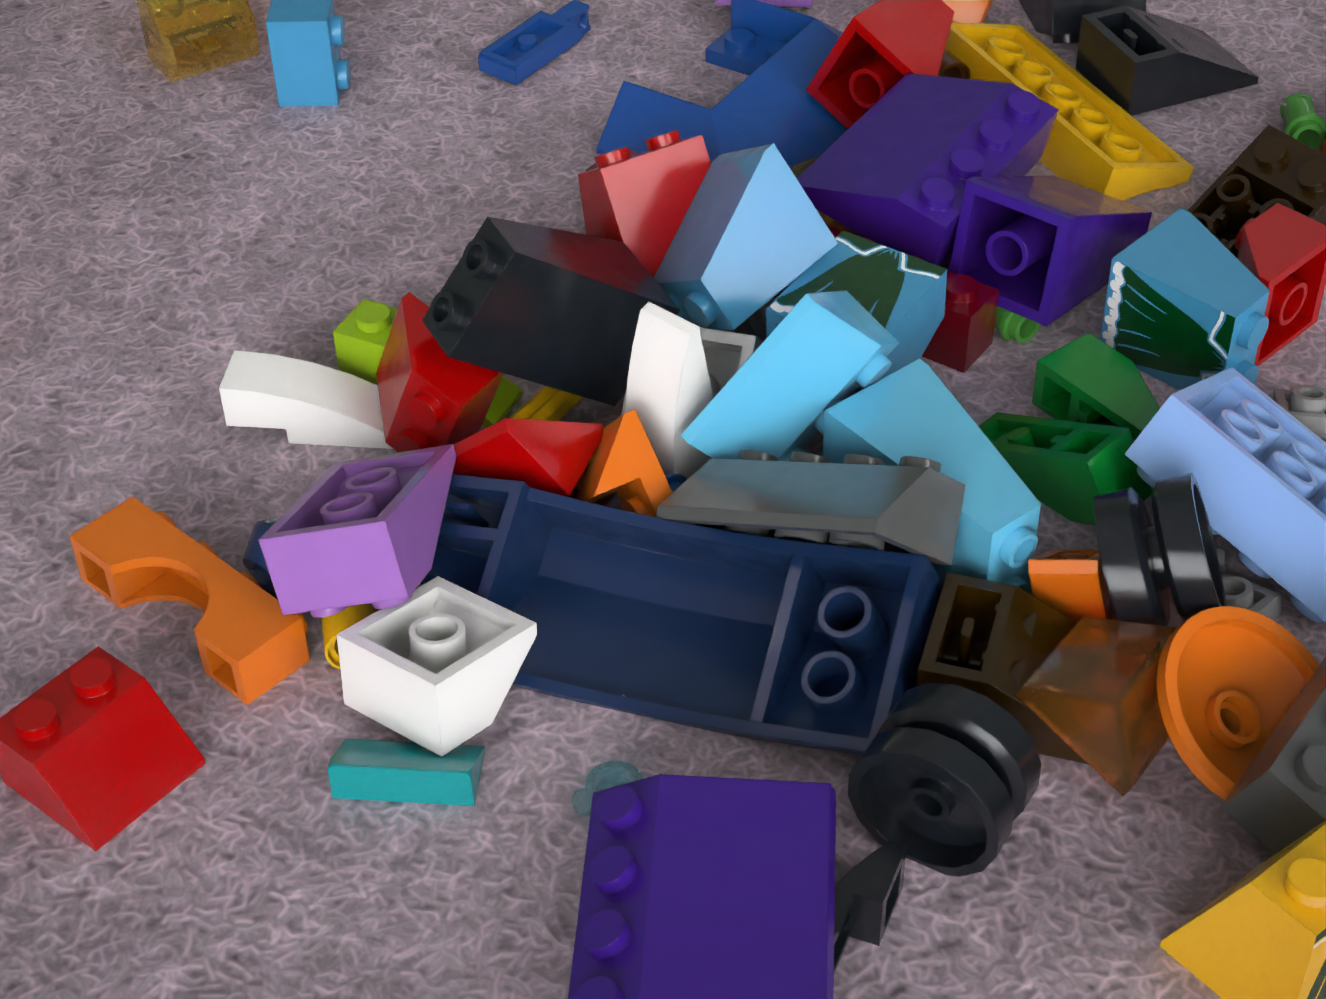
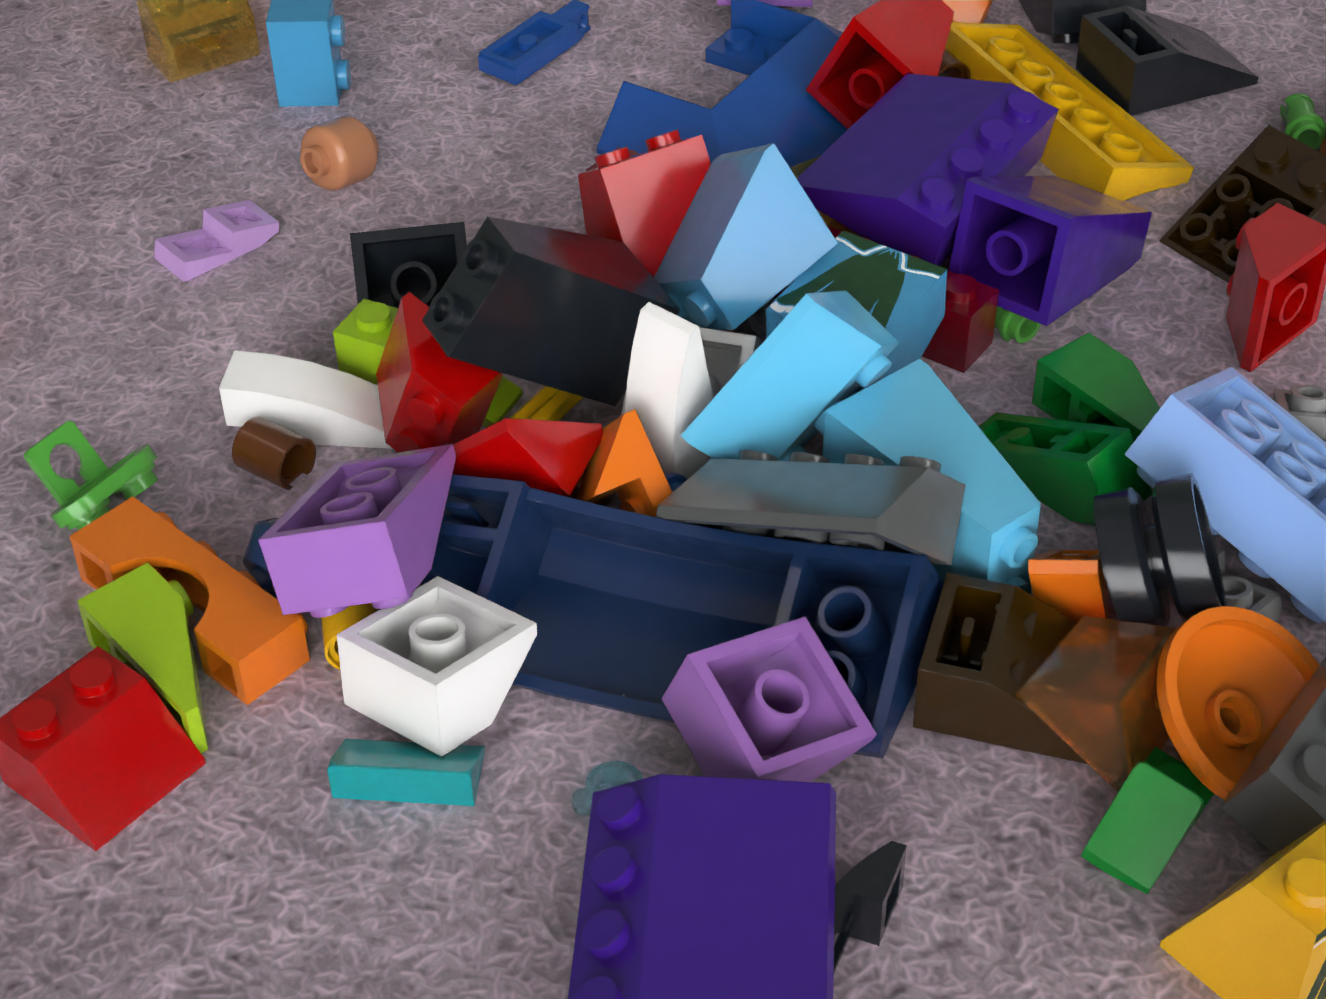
black wheel [848,683,1042,877] -> none
dark azure slope [1100,208,1270,390] -> none
none -> bright green bracket [24,421,158,530]
none -> lime slope [77,562,208,753]
none -> lavender slope [154,200,279,282]
none -> reddish brown beam [232,417,316,490]
none -> nougat head [300,116,379,190]
none -> black slope [350,222,467,308]
none -> medium lavender slope [662,617,877,782]
none -> green slope [1080,746,1214,894]

